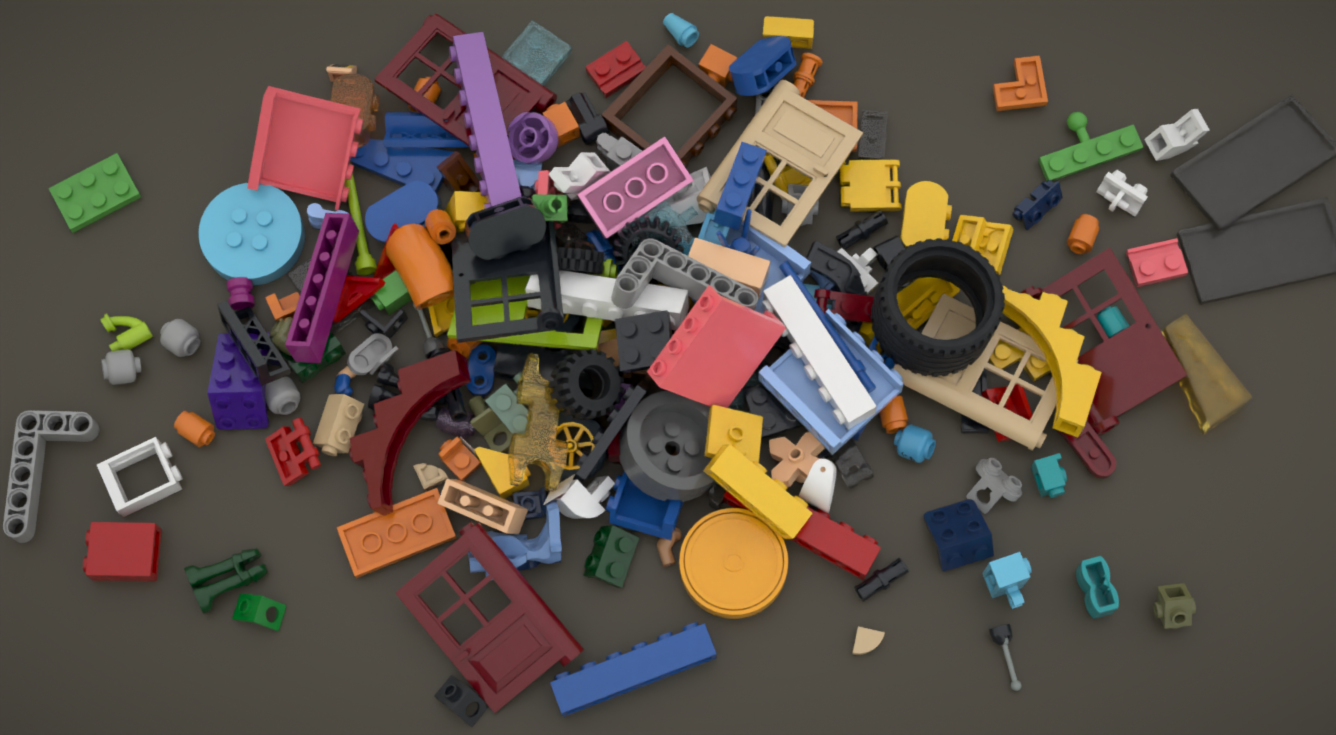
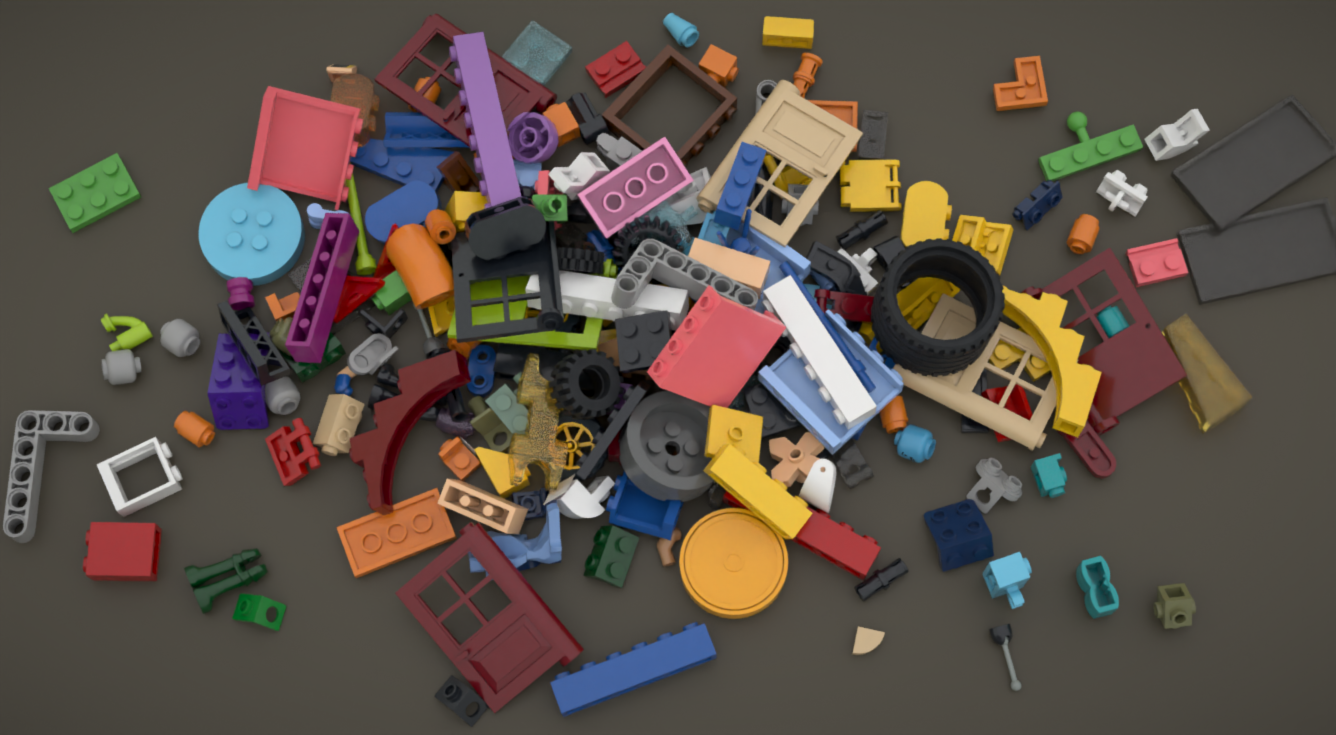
tan tile [413,463,449,491] -> none
blue brick [729,36,797,96] -> none

